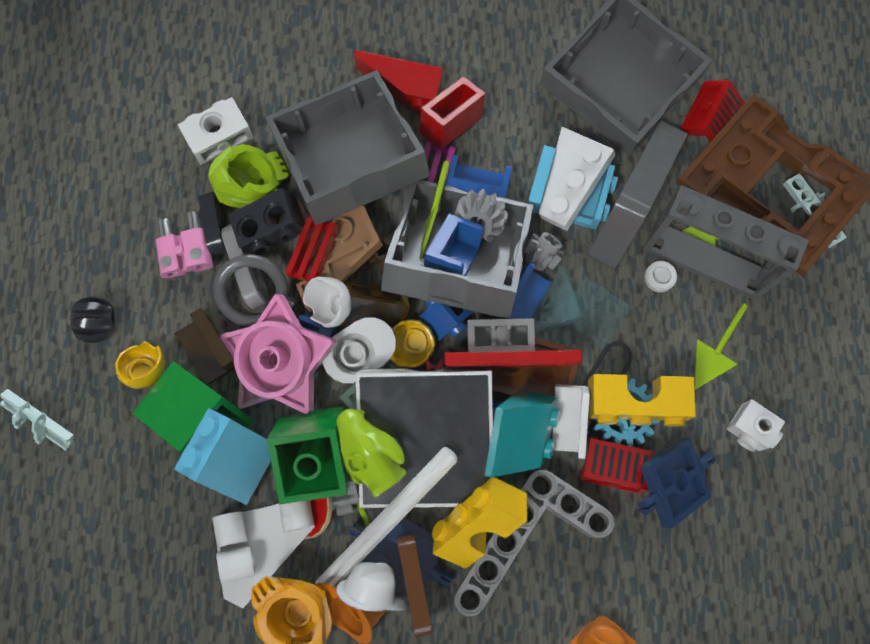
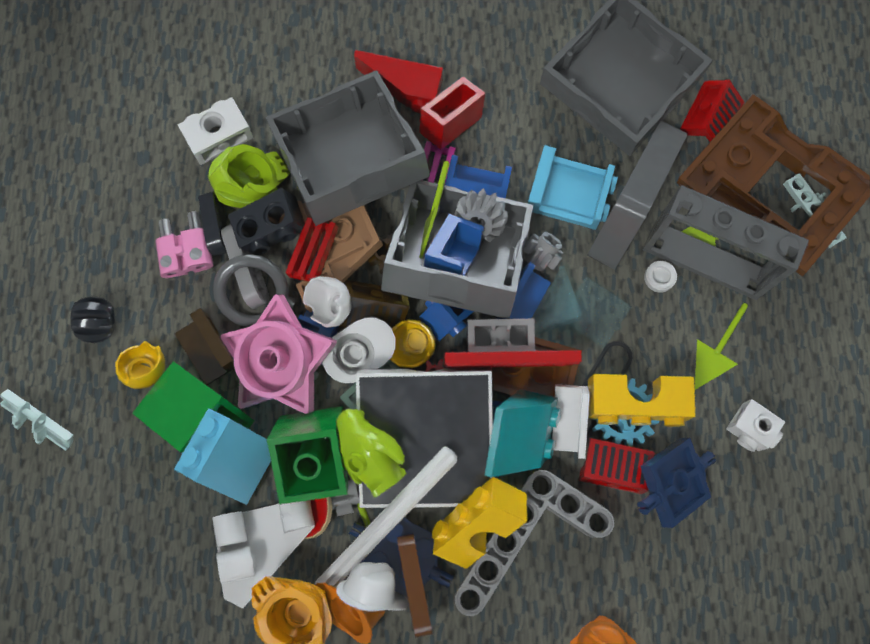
white wing [539,127,616,231] -> none

